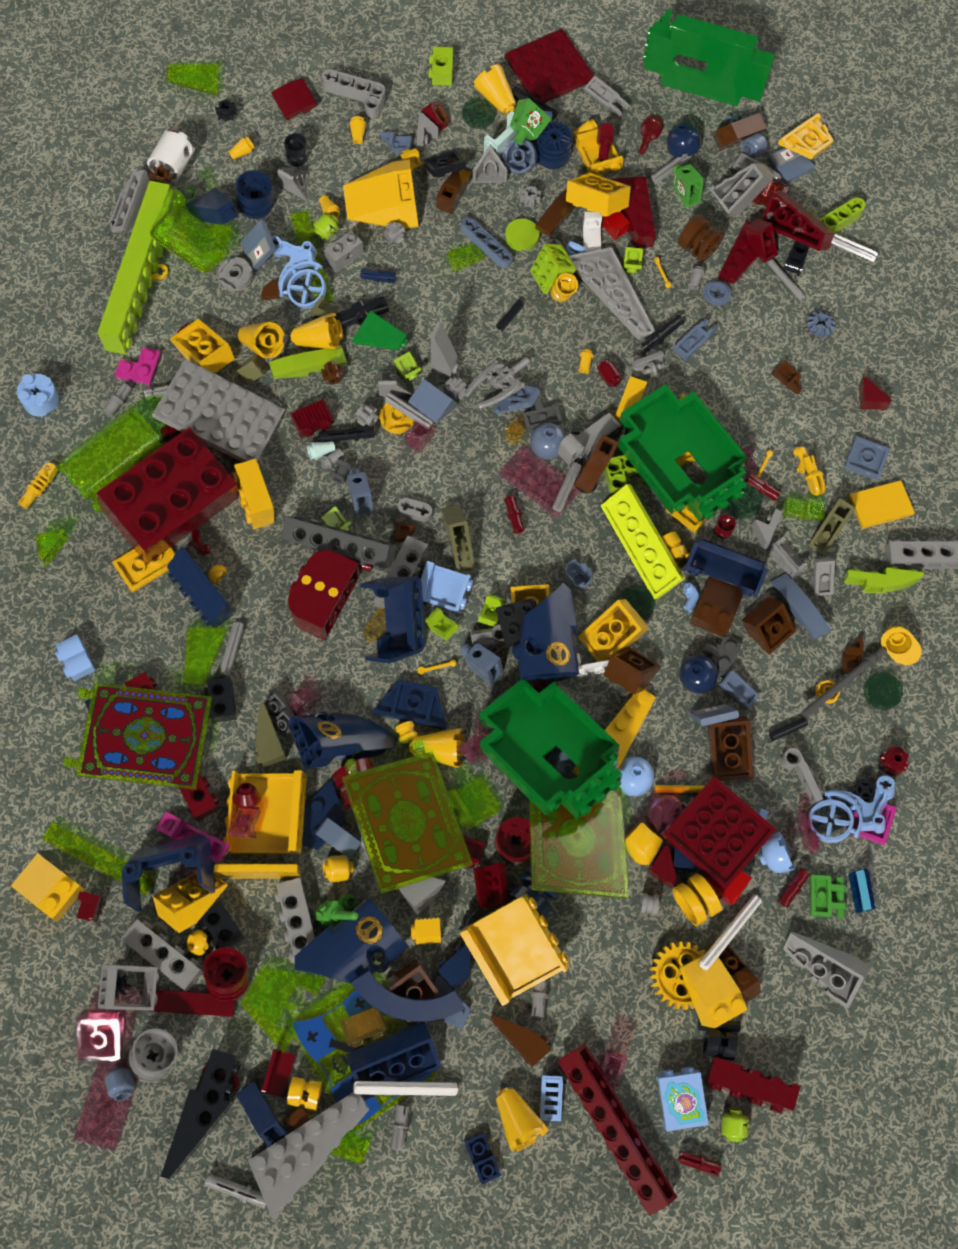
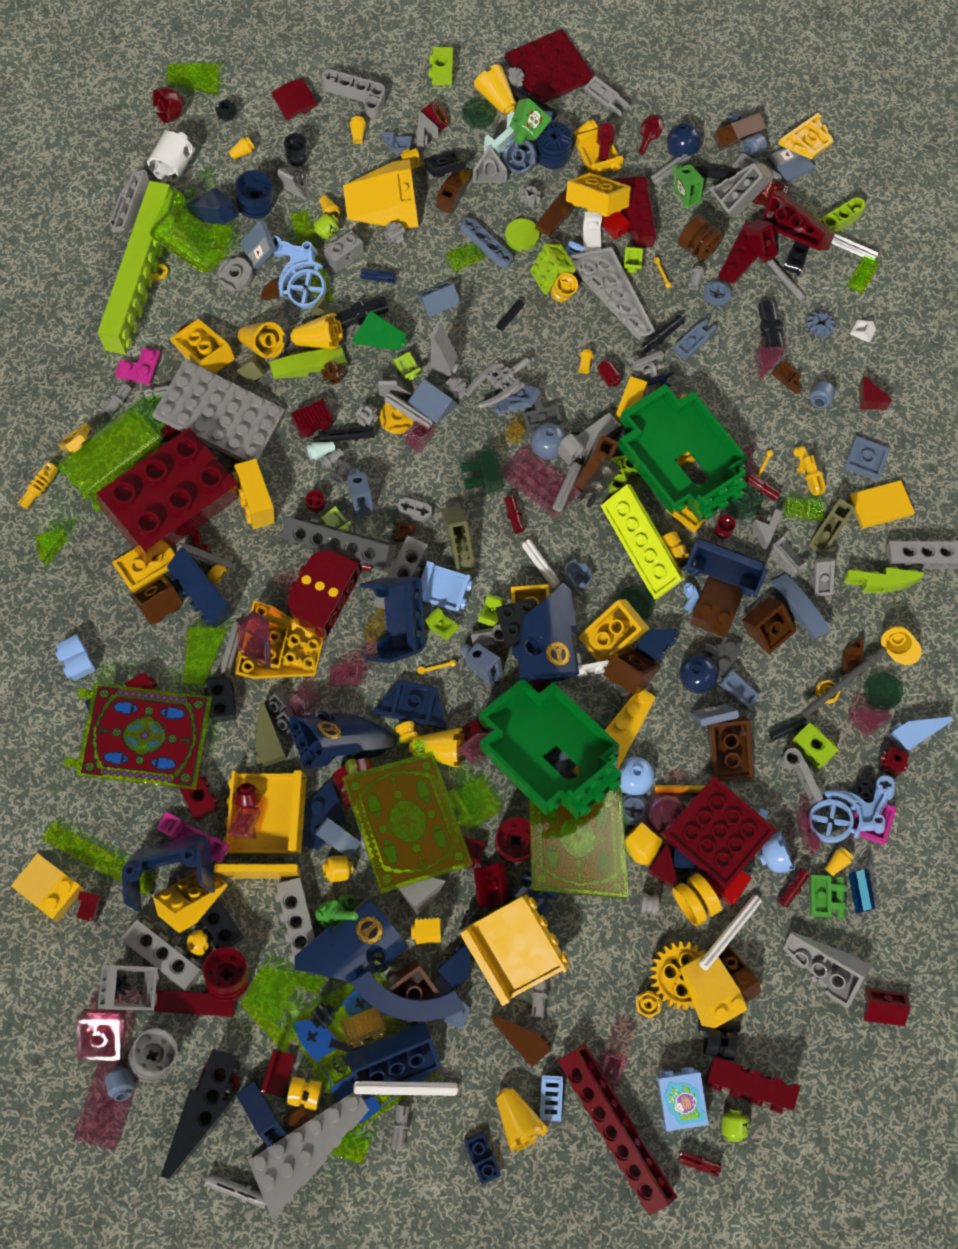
light blue brick [17,374,59,416] -> none
reddish brown gear [149,165,172,184] -> none
green panel [642,9,775,107] -> none
none -> yellow wing [57,422,91,452]
none -> reddish brown slope [130,575,183,625]
none -> dark red cylinder [152,87,185,123]
none -> light grey axle [177,542,232,572]
none -> yellow wedge [235,601,323,679]
none -> clear pink slope [237,610,271,669]
none -> dark red wheel [306,490,325,513]
none -> black gear [310,1003,336,1029]
none -> clear pink slope [329,661,363,688]
none -> sand blue panel [416,281,460,317]
none -> clear green brick [460,449,503,494]
none -> dark red tile [460,719,486,746]
none -> light grey gear [505,67,525,88]
none -> white axle [522,539,560,588]
none -> clear smoke hinge [577,457,621,508]
none -> sand blue gear [618,795,649,826]
none -> dark blue slope [635,628,678,662]
none -> yellow plate [636,991,662,1018]
none -> dark blue bar [647,370,675,387]
none -> black pin [686,164,737,180]
none -> clear pink slope [755,346,786,381]
none -> black piece [758,300,784,355]
none -> lime brick [790,723,838,770]
none -> sand blue head [809,381,835,408]
none -> yellow cone [824,847,854,877]
none -> clear neon green slope [847,256,880,294]
none -> clear pink slope [848,708,892,738]
none -> white slope [850,320,876,343]
none -> dark red panel [864,988,911,1026]
none -> light blue slope [888,717,953,752]

